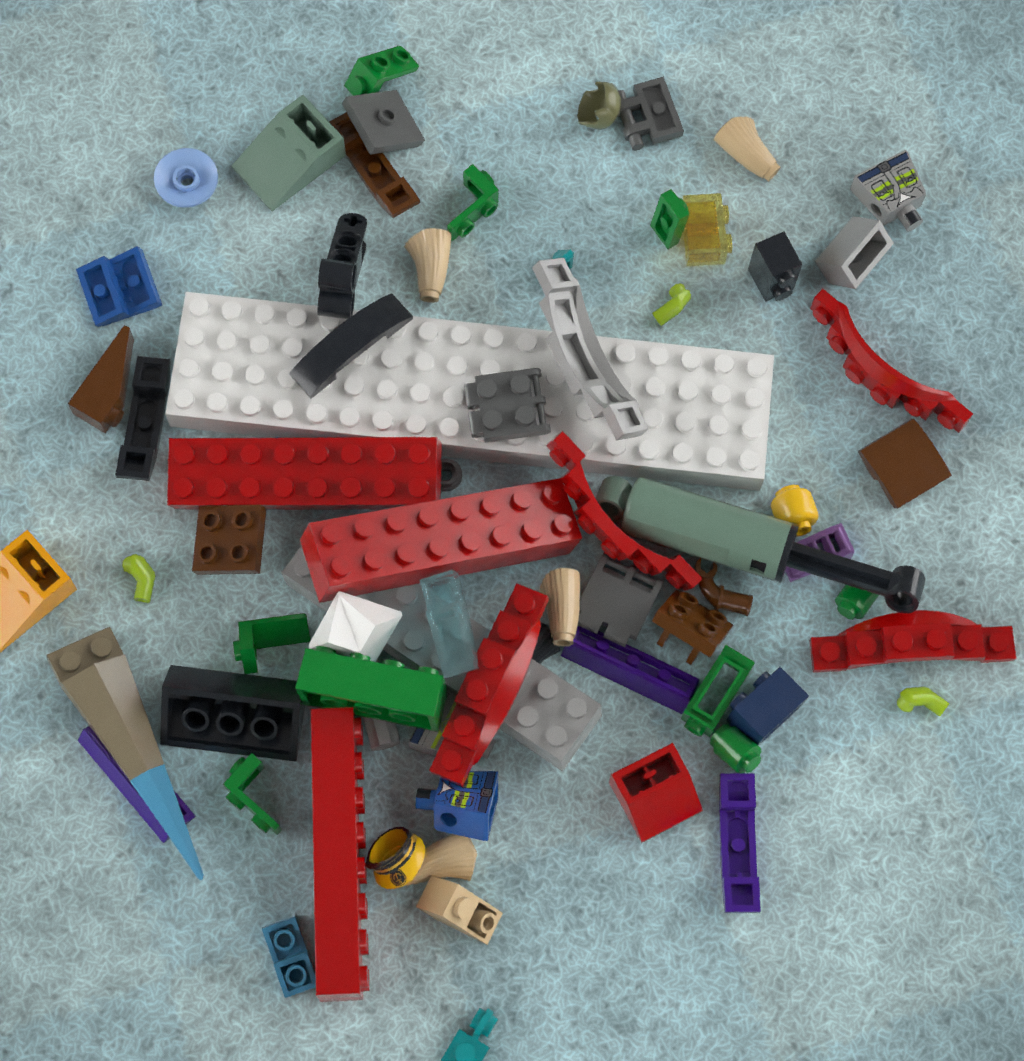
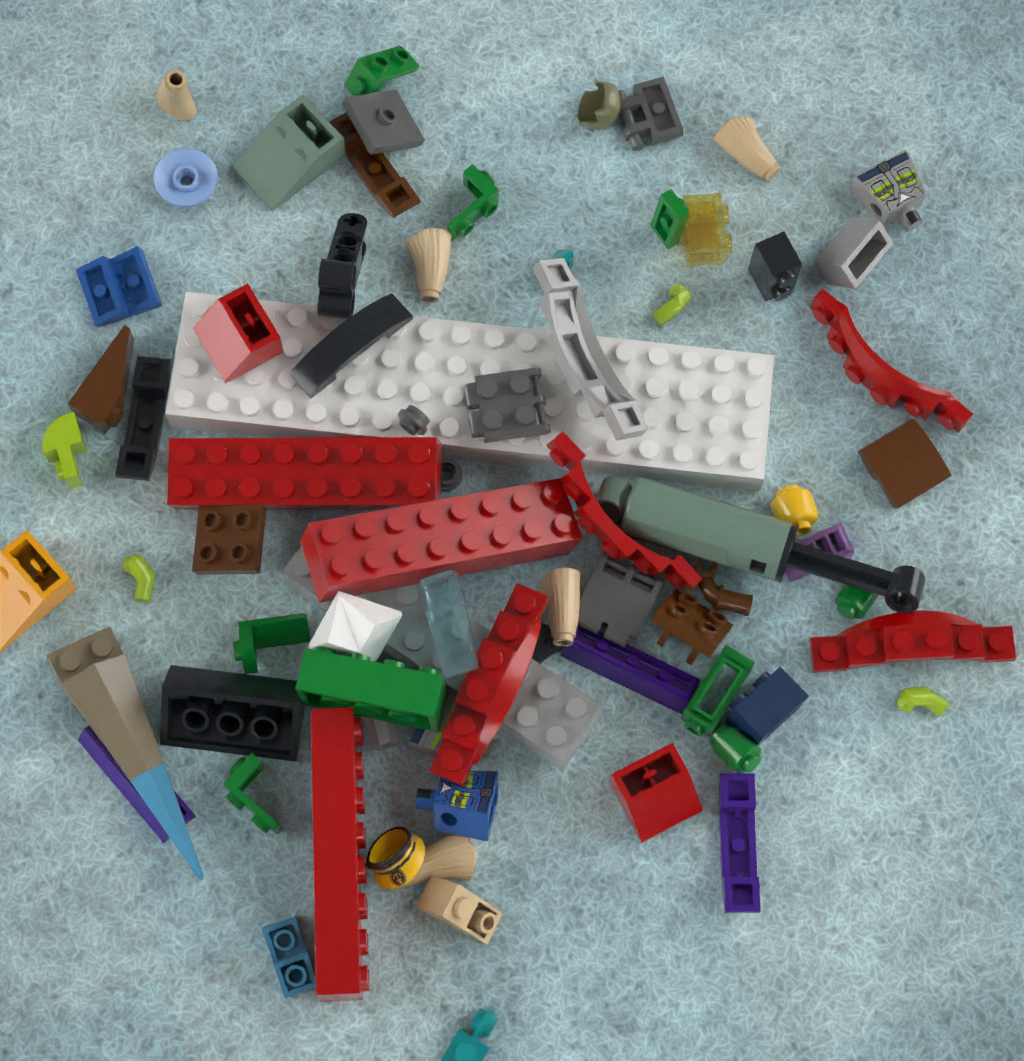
none -> lime brick [42,412,87,489]
none -> tan piece [156,70,197,121]
none -> red slope [193,283,284,384]
none -> dark grey plate [398,405,430,436]

